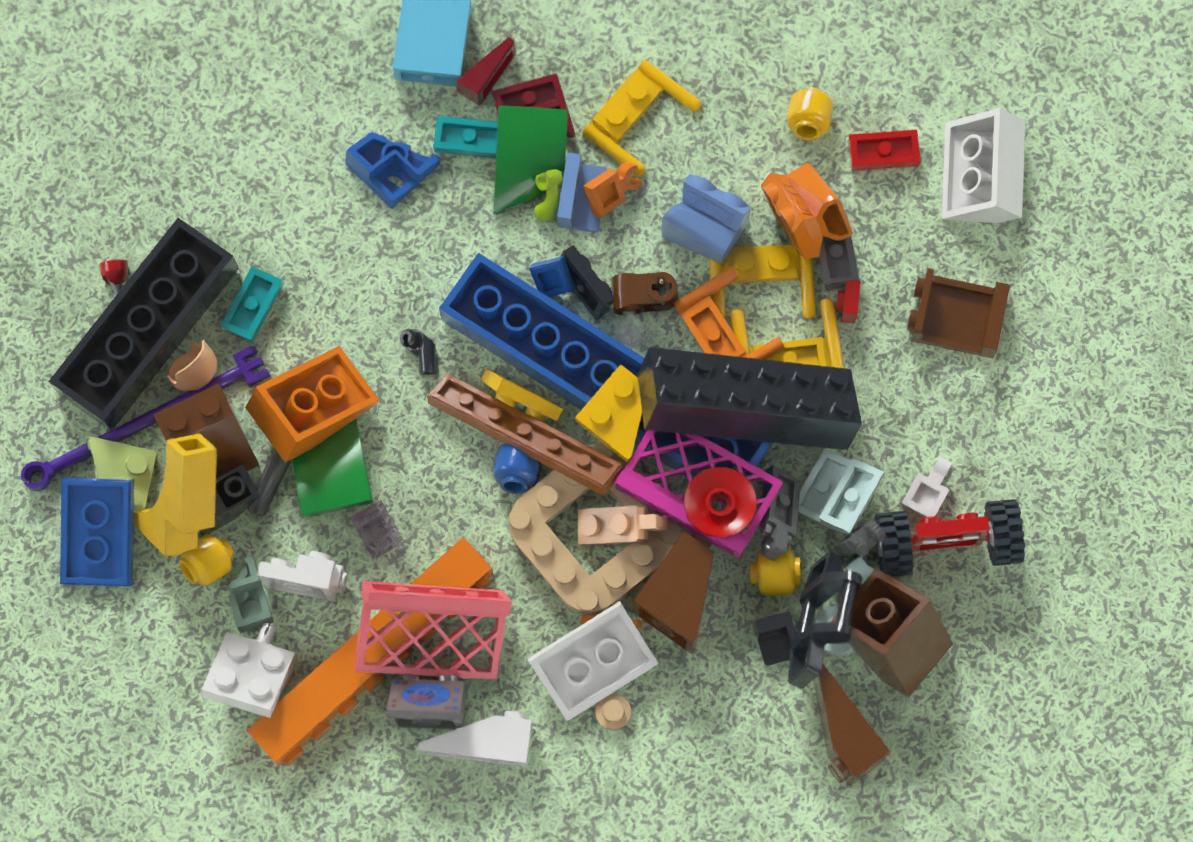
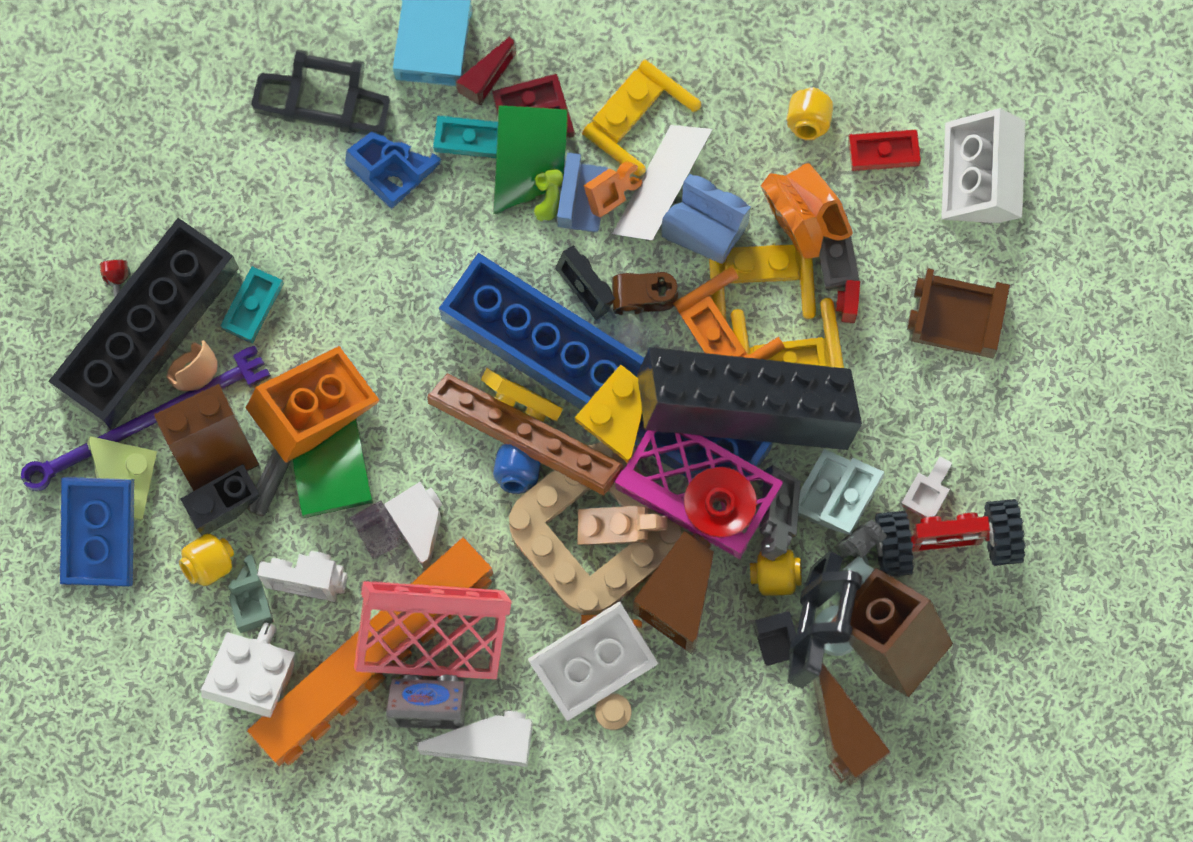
yellow arch [134,434,216,556] -> none
black arm [400,329,437,375] -> none
blue tile [529,256,575,297] -> none
none -> black bar [251,49,391,136]
none -> white slope [384,482,442,569]
none -> white sticker [612,125,712,240]

